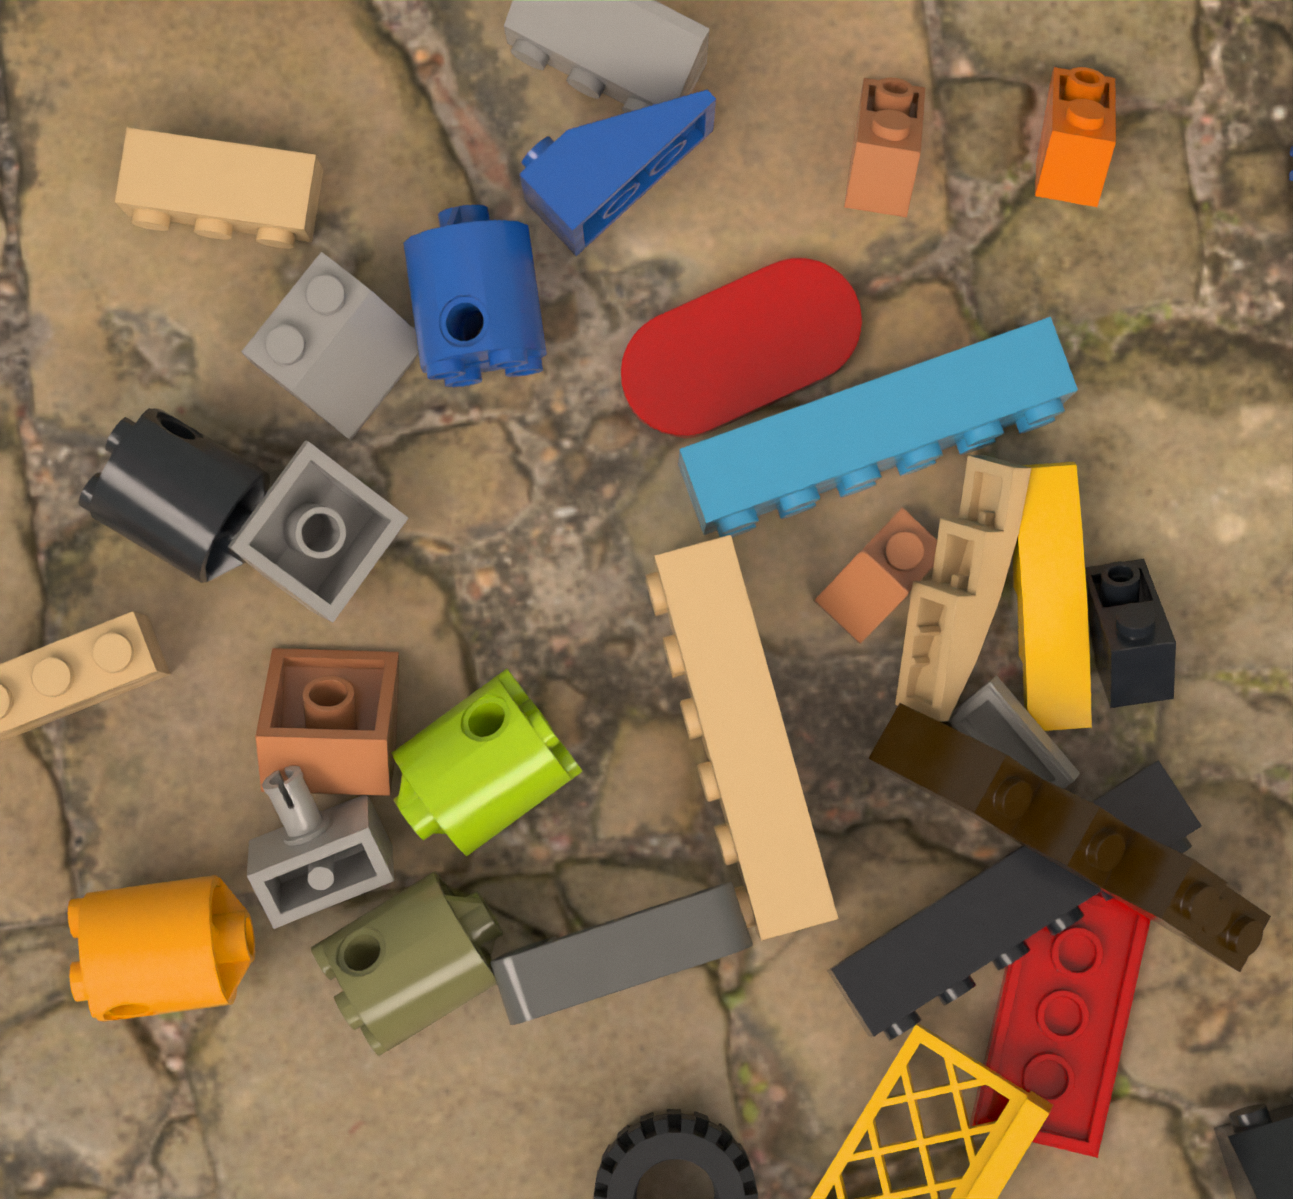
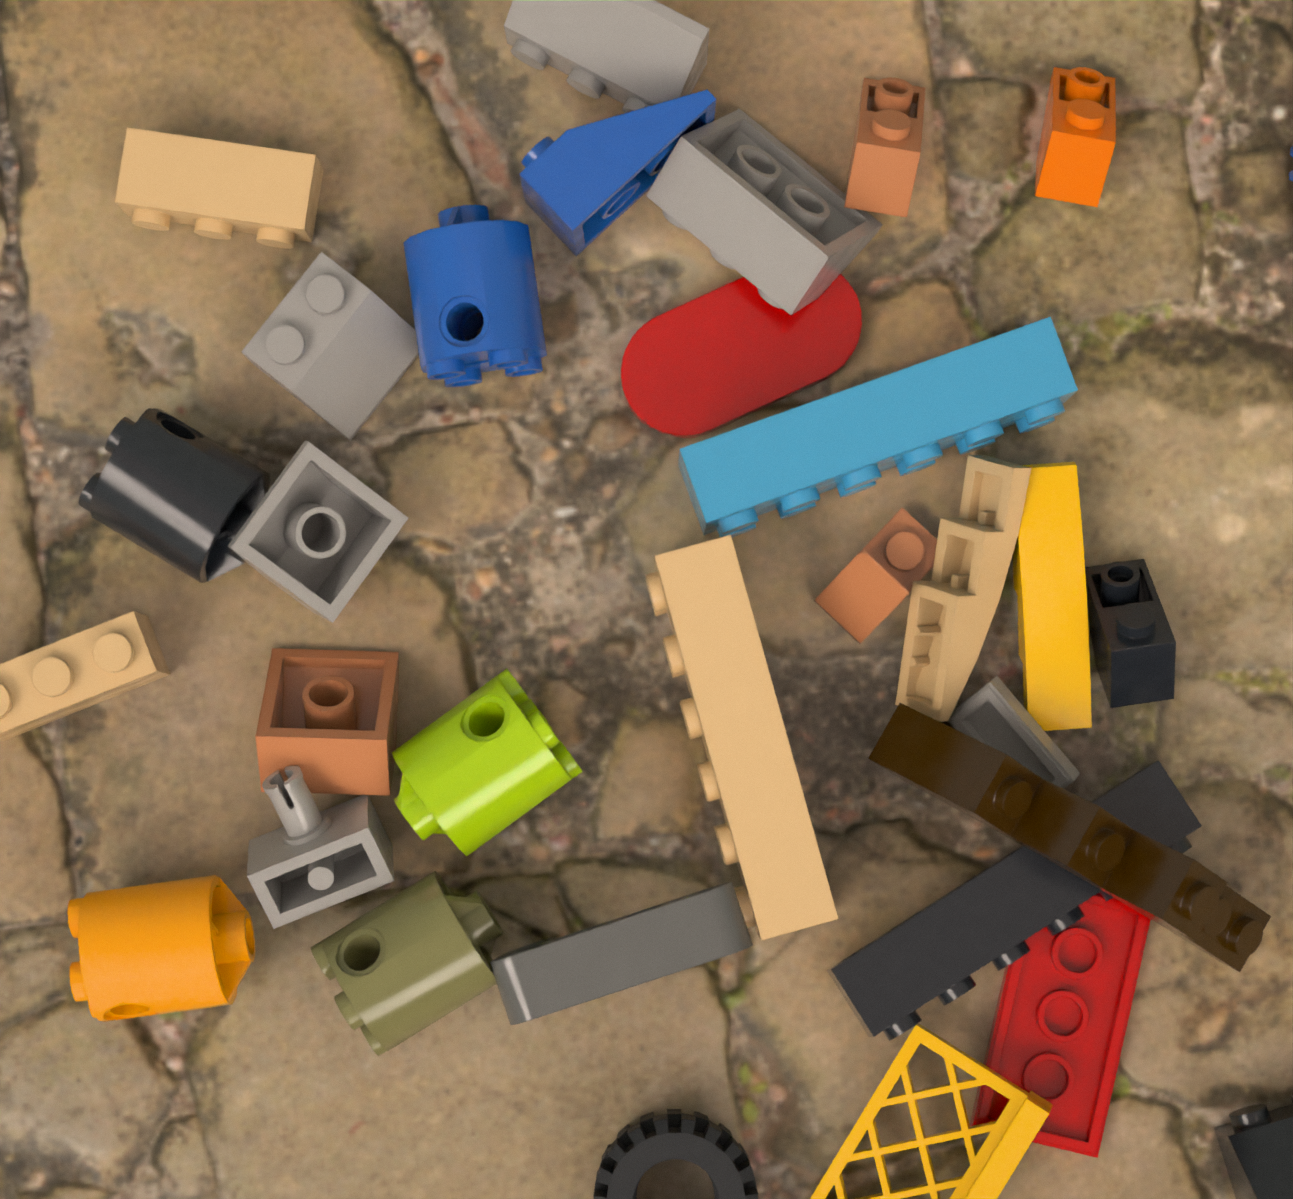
none -> light grey slope [646,109,883,315]

